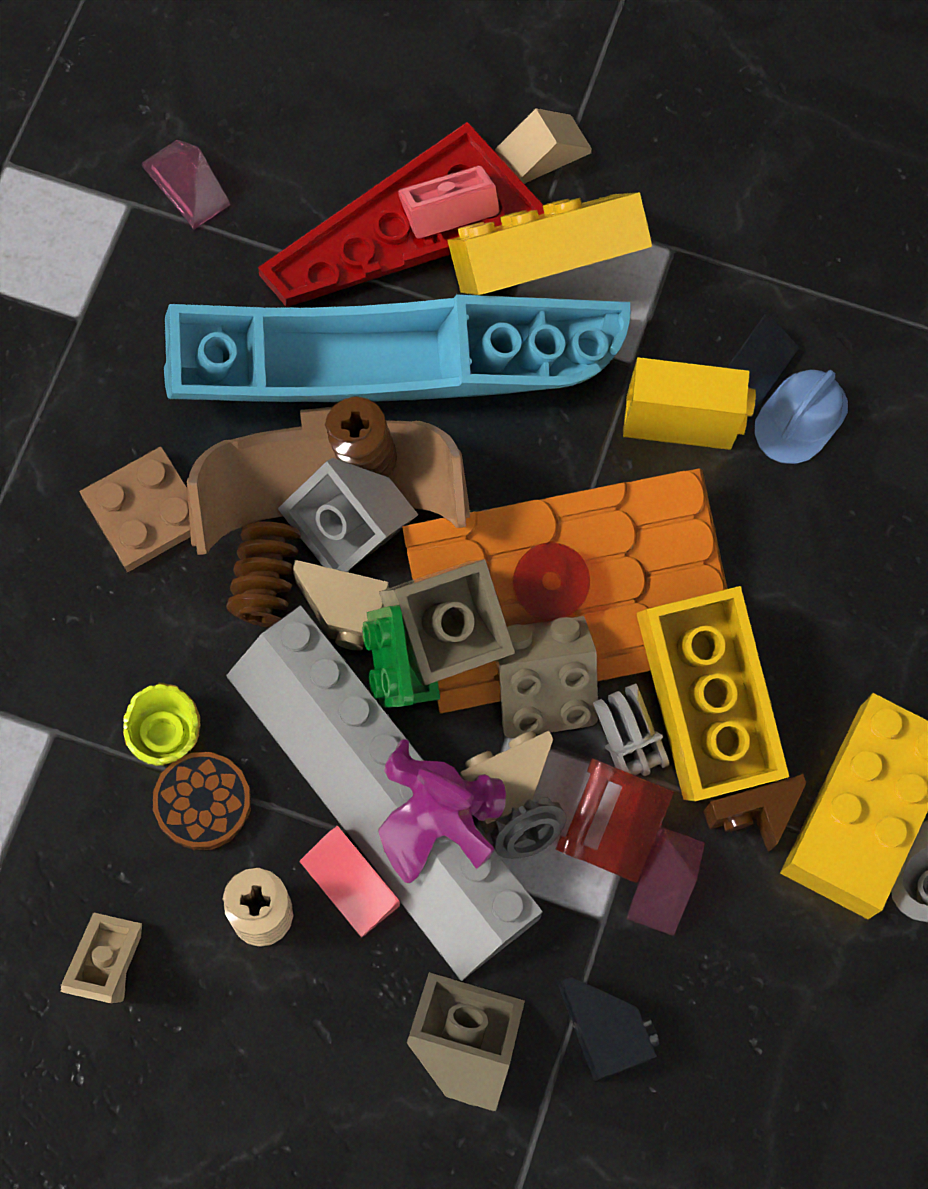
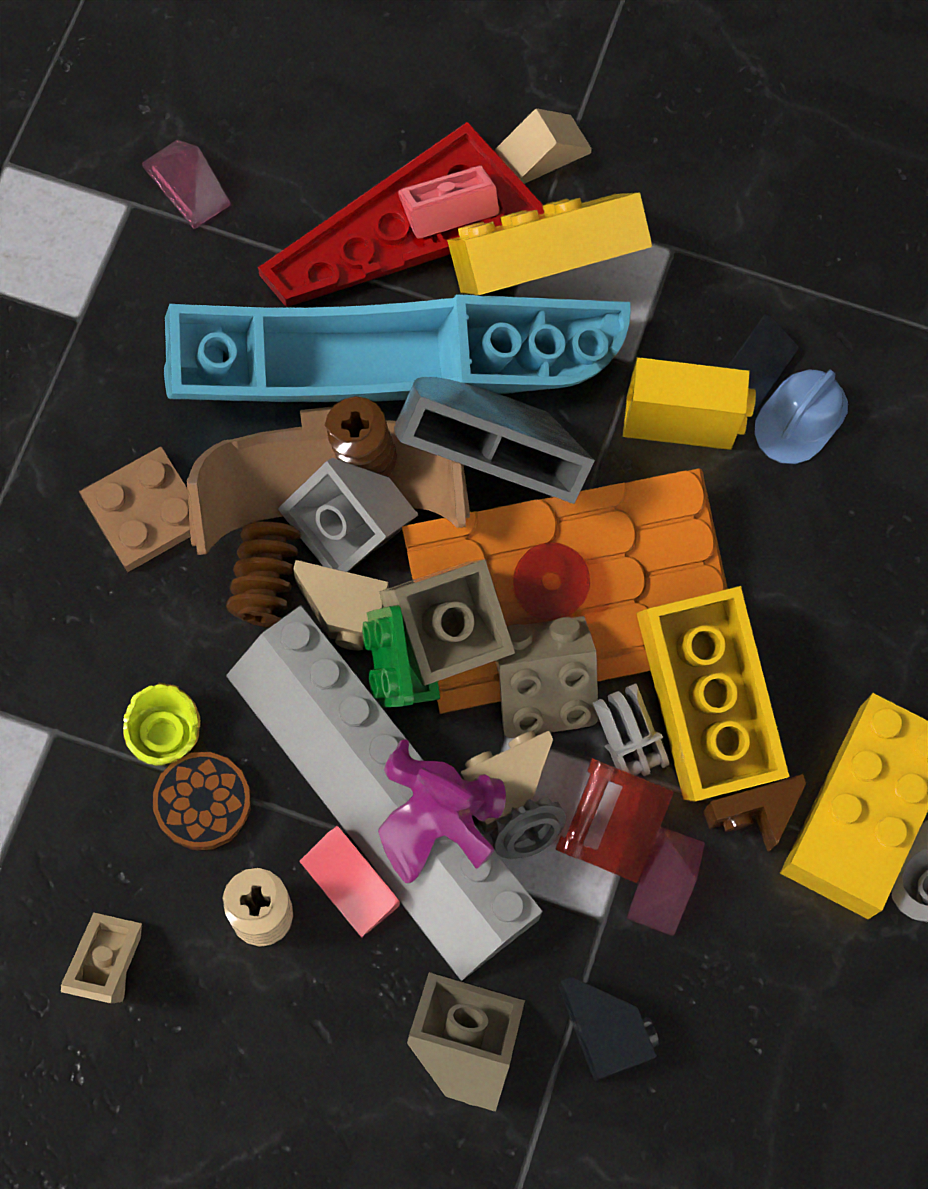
none -> dark grey brick [394,377,595,504]

